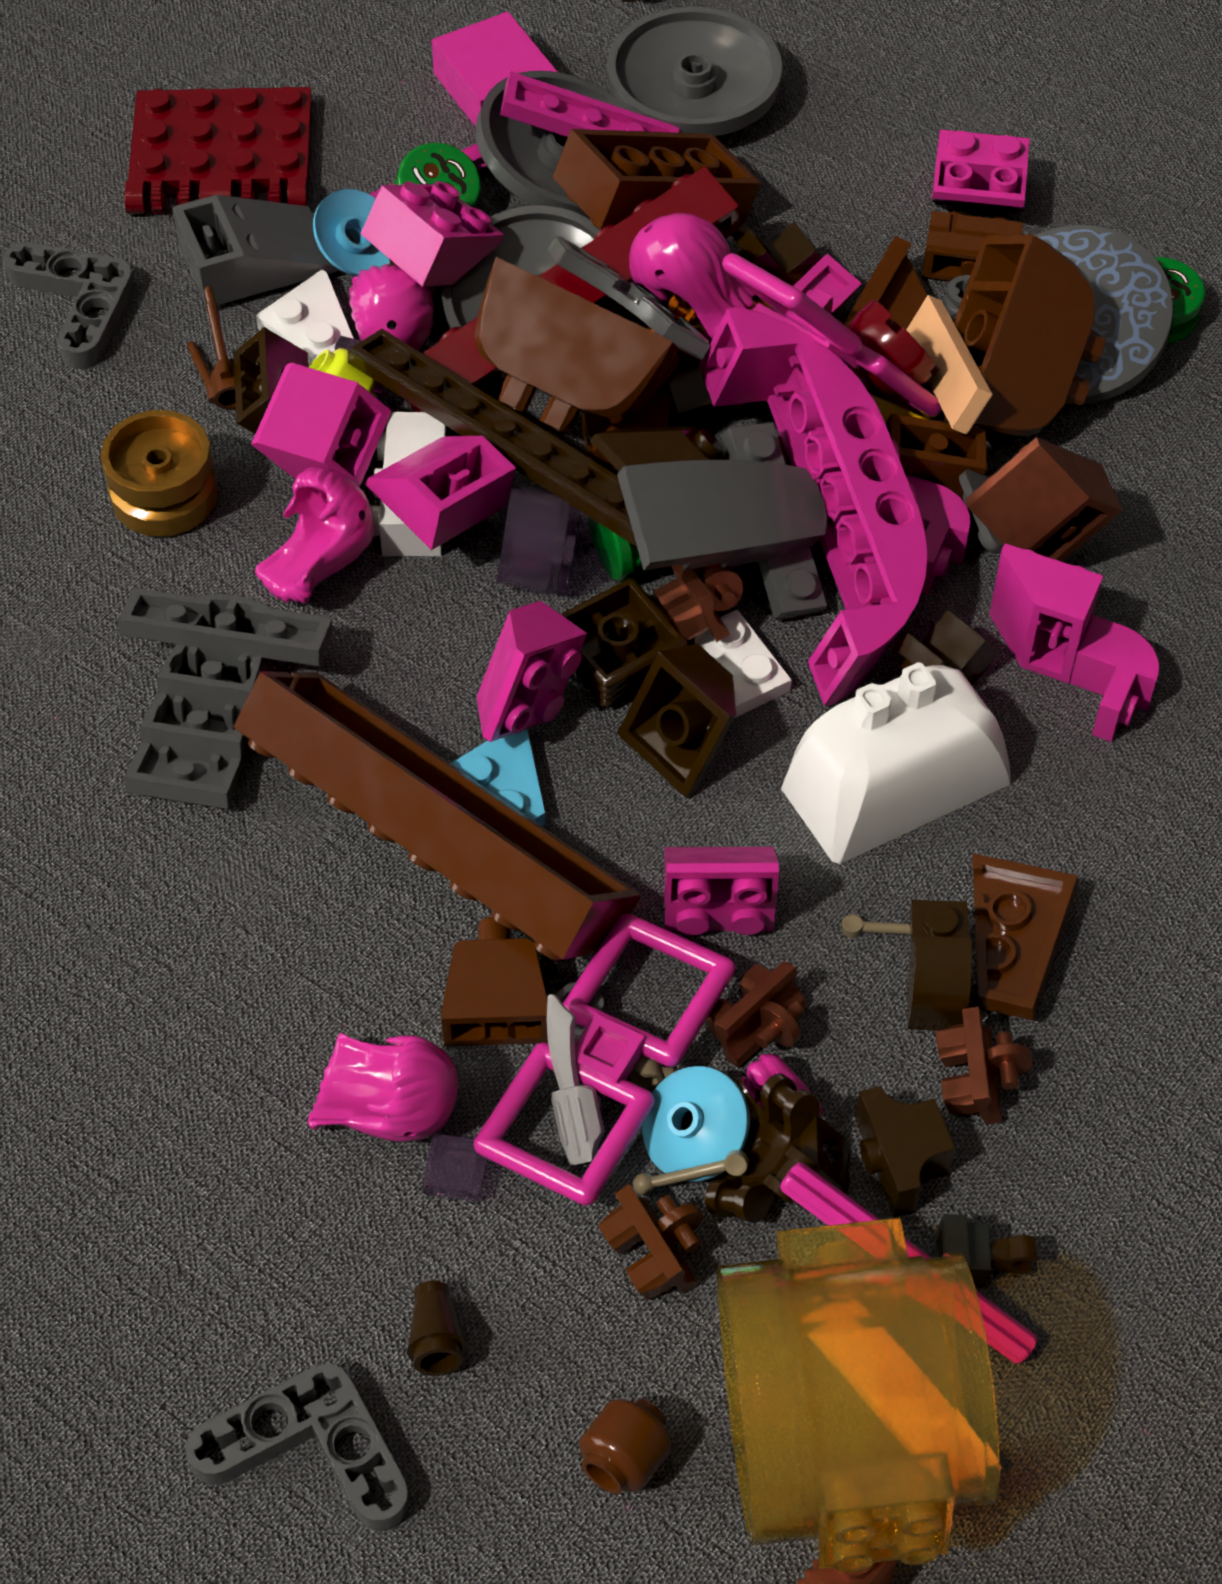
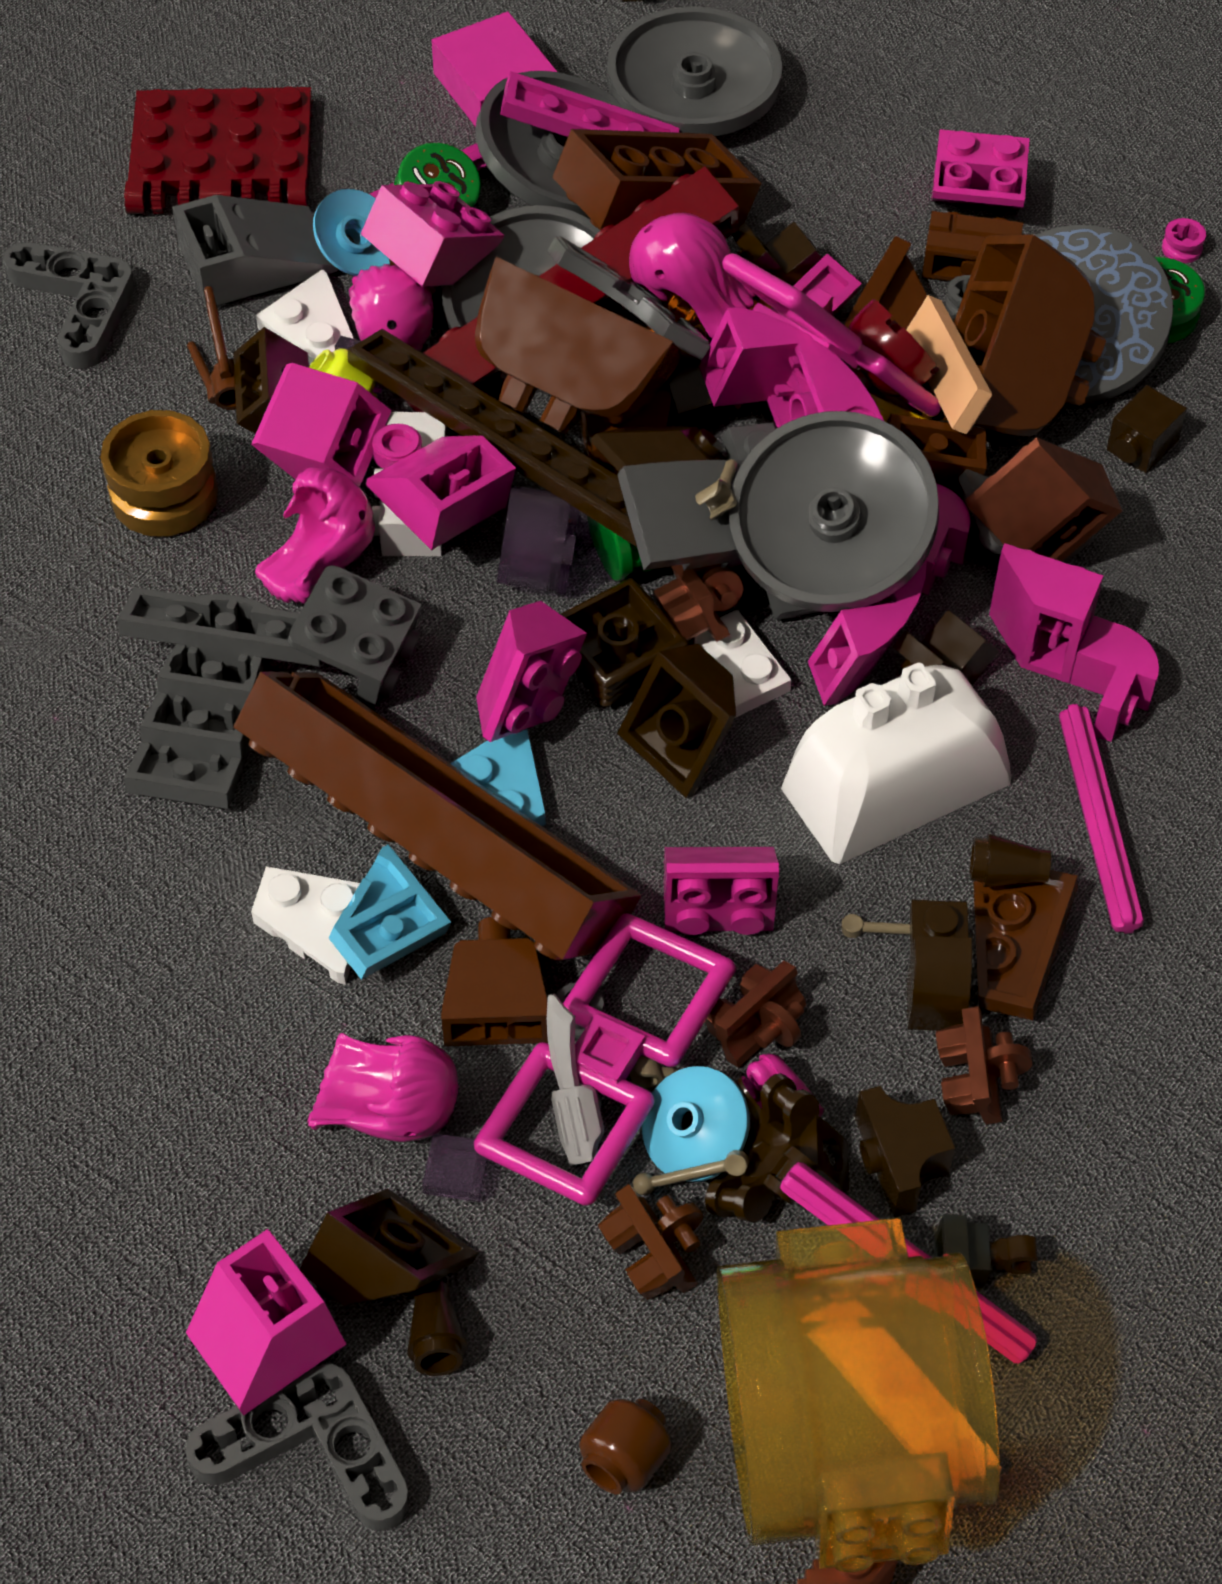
none -> dark pink slope [186,1229,346,1416]
none -> white wing [251,866,360,985]
none -> dark grey bracket [288,565,422,711]
none -> dark brown slope [300,1188,478,1305]
none -> medium azure wing [329,844,451,980]
none -> dark pink tile [372,424,422,469]
none -> dark tan hand [695,459,738,521]
none -> dark grey dish [729,411,939,612]
none -> dark brown cone [970,833,1051,888]
none -> dark pink axle [1059,704,1144,934]
none -> dark brown brick [1106,385,1187,473]
none -> dark pink bush [1162,218,1206,263]

